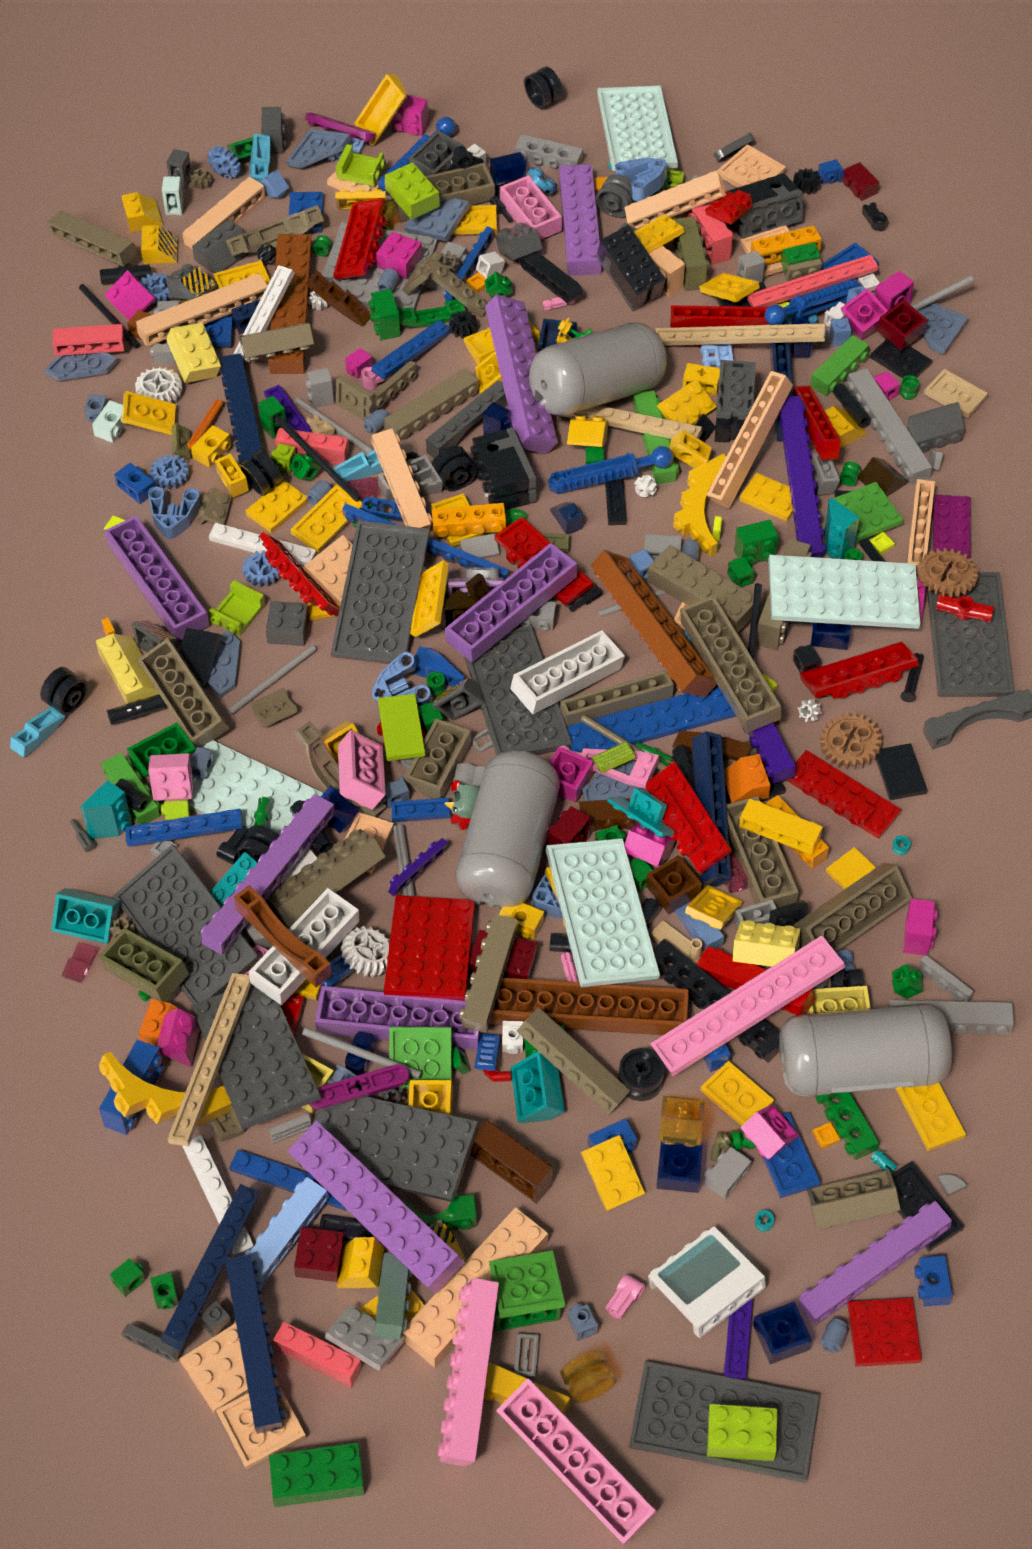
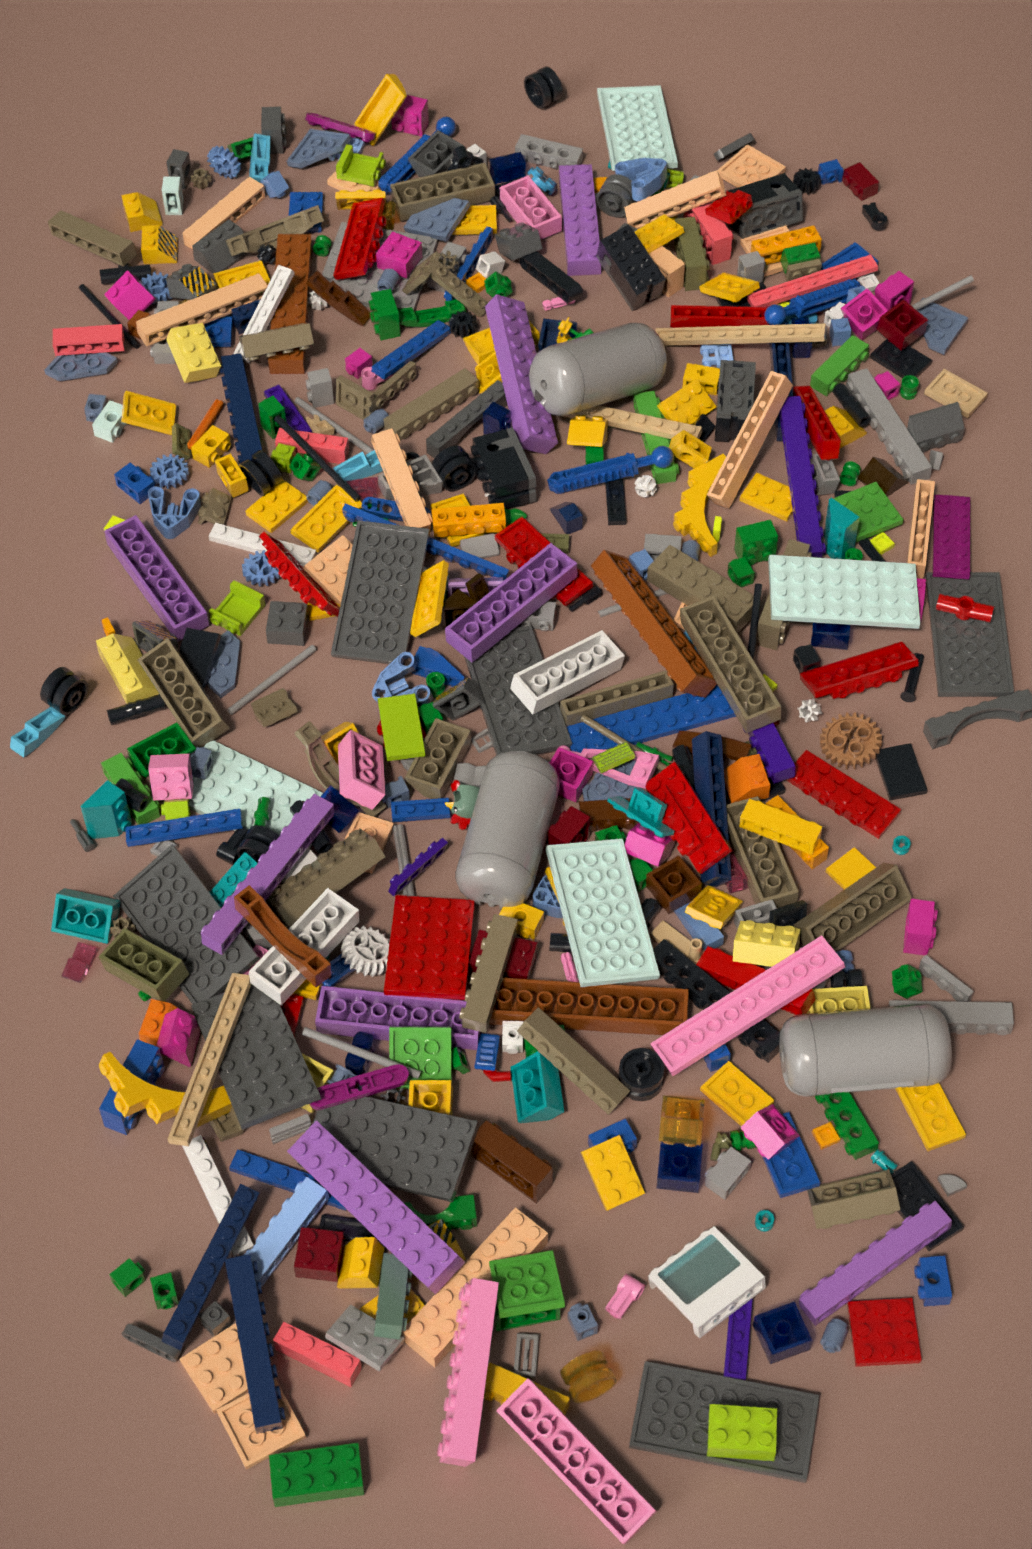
white gear [135,366,182,403] -> none
lime brick [384,162,440,220] -> none
light grey beam [465,567,499,579] -> none
medium nougat gear [917,548,978,597] -> none

